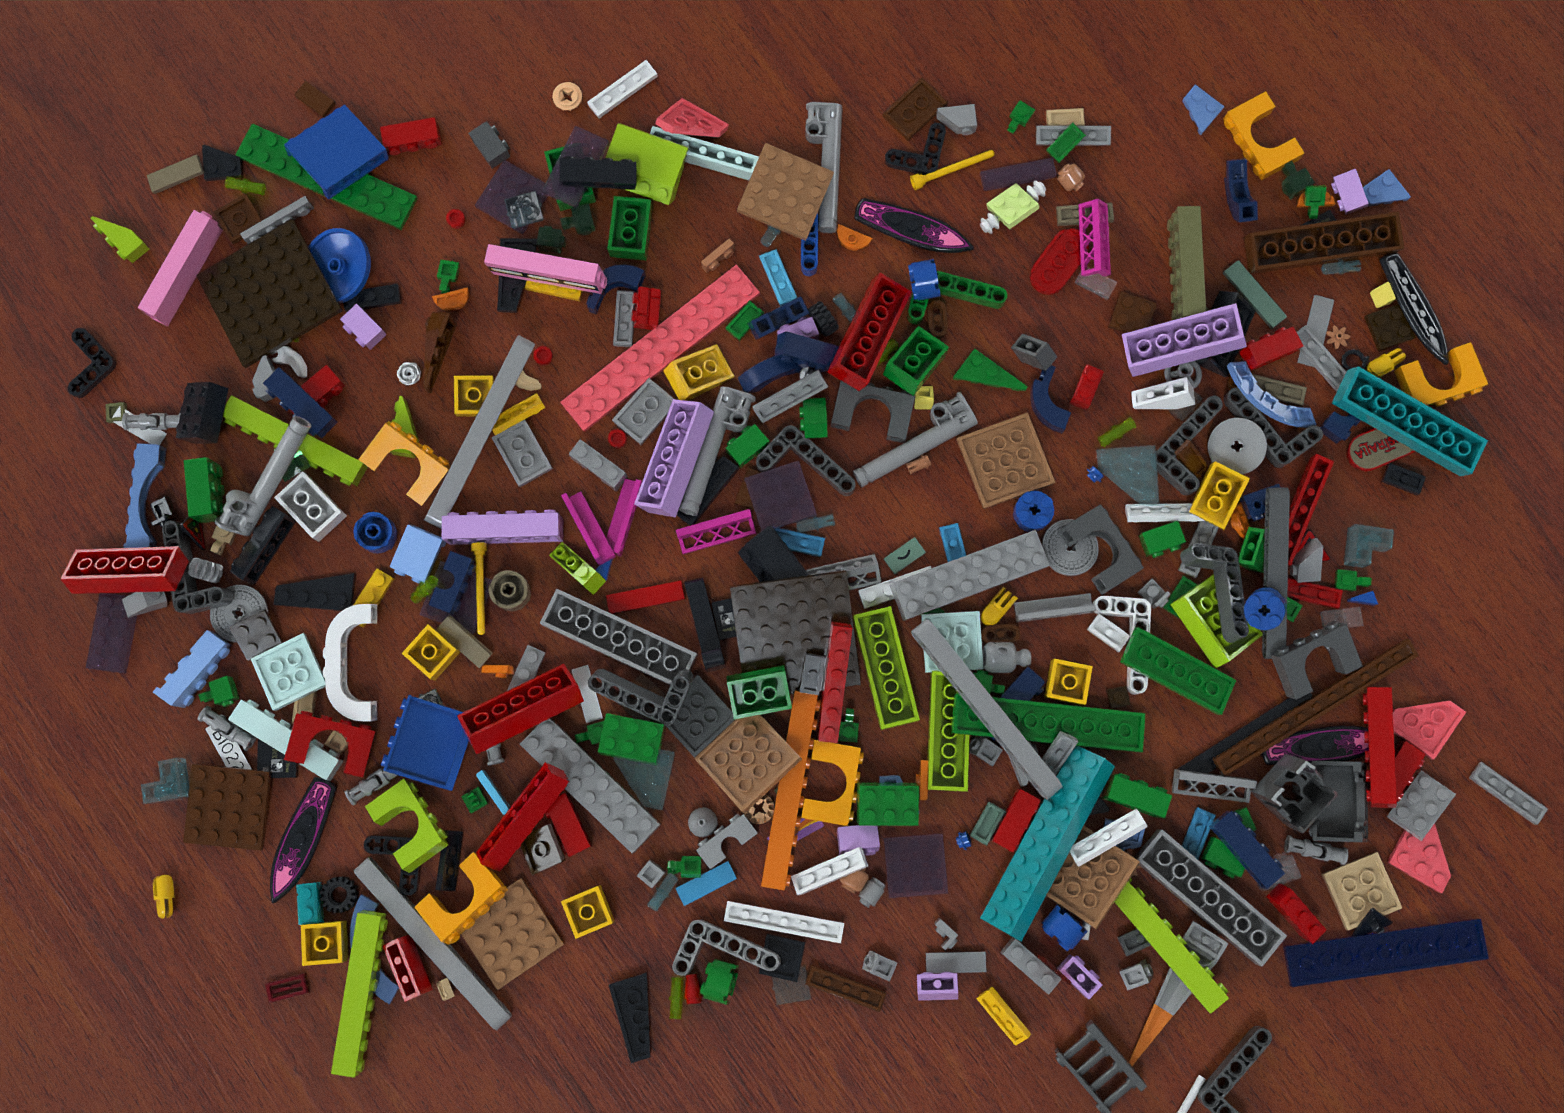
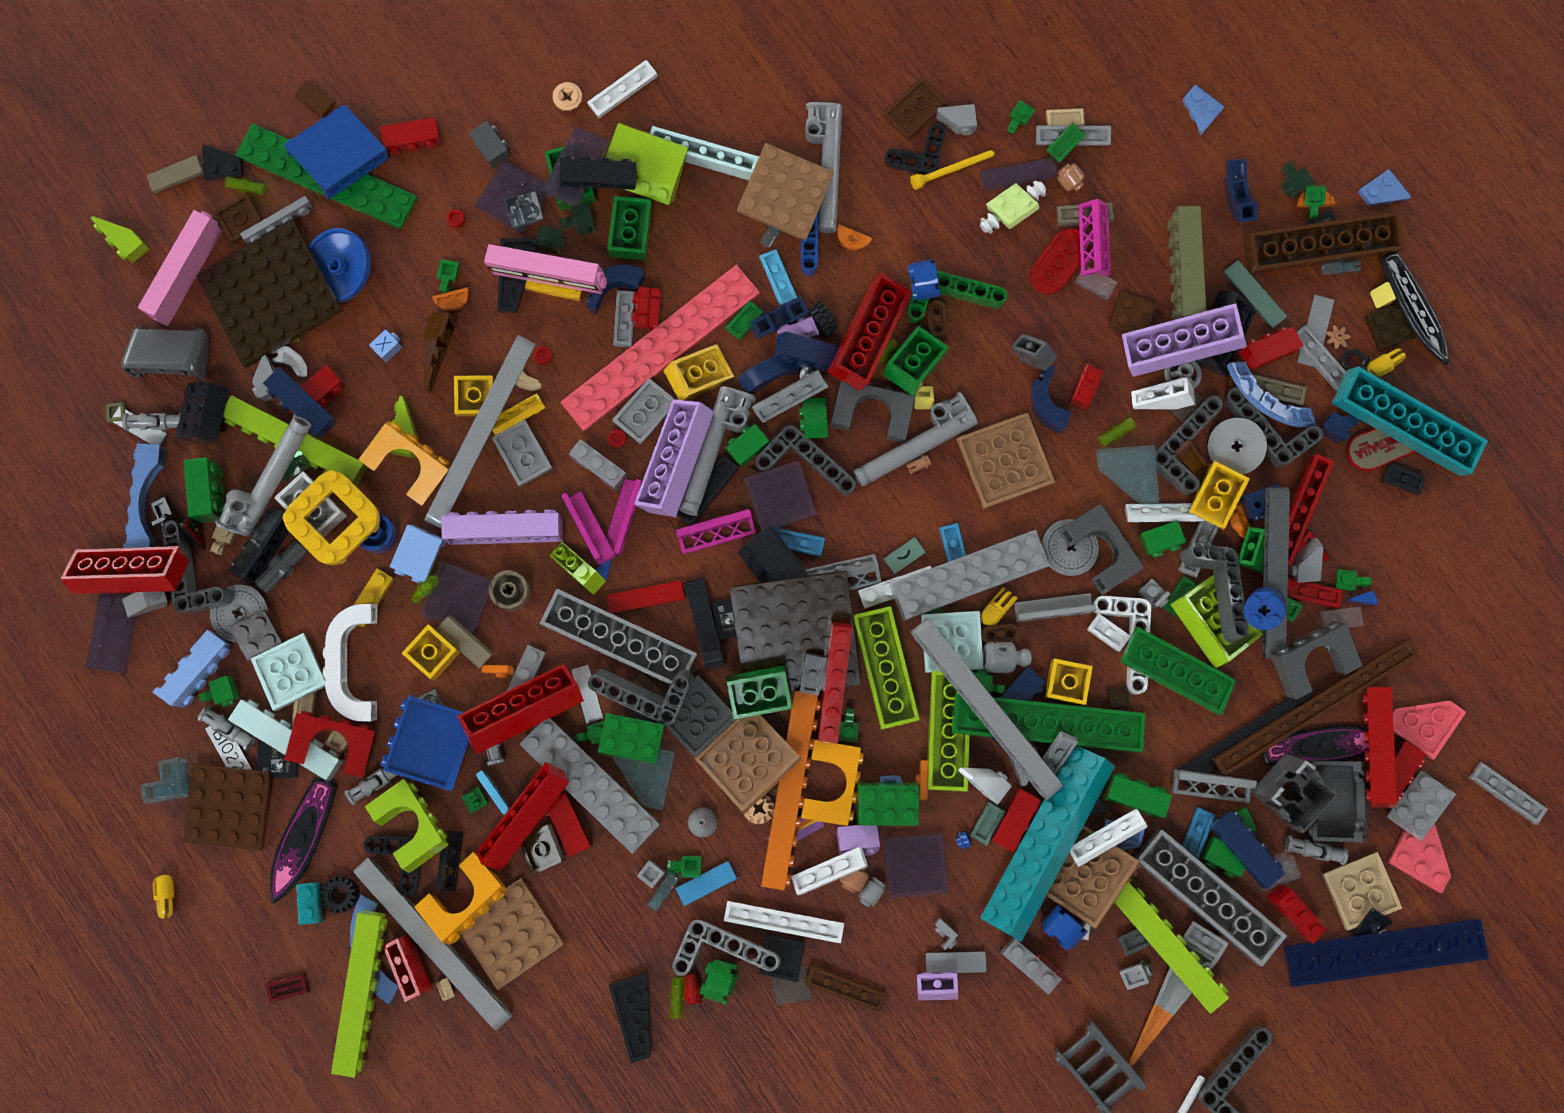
black beam [68,328,117,398] -> none
light grey gear [188,558,223,583] -> none
black wing [273,573,356,611] -> none
yellow brick [301,920,348,966] -> none
lavender brick [340,304,387,350] -> none
black plate [343,284,402,312] -> none
white plate [397,362,421,385] -> none
dark blue arch [428,551,476,615] -> none
yellow piece [471,542,487,635] -> none
yellow brick [561,885,615,939] -> none
coral plate [655,98,729,137] -> none
light grey arch [696,814,758,869] -> none
nougat plate [701,238,735,273] -> none
clear light blue axle [796,514,835,533] -> none
clear light blue axle [832,293,856,323] -> none
black piece [854,198,974,253] -> none
light grey bracket [862,950,897,981] -> none
green wing [953,348,1028,391] -> none
light grey bracket [969,736,1002,766] -> none
yellow plate [976,987,1031,1046] -> none
blue brick [1013,491,1054,532] -> none
lavender brick [1056,954,1102,999] -> none
blue plate [1087,466,1104,483] -> none
light orange arch [1223,91,1304,180] -> none
lavender brick [1331,169,1368,215] -> none
clear light blue brick [1344,524,1394,568] -> none
light orange arch [1394,342,1488,407] -> none
none -> dark grey windscreen [120,326,211,380]
none -> dark grey piece [255,540,308,593]
none -> yellow plate [283,470,380,565]
none -> light blue brick [369,329,403,363]
none -> white slope [958,768,1011,805]

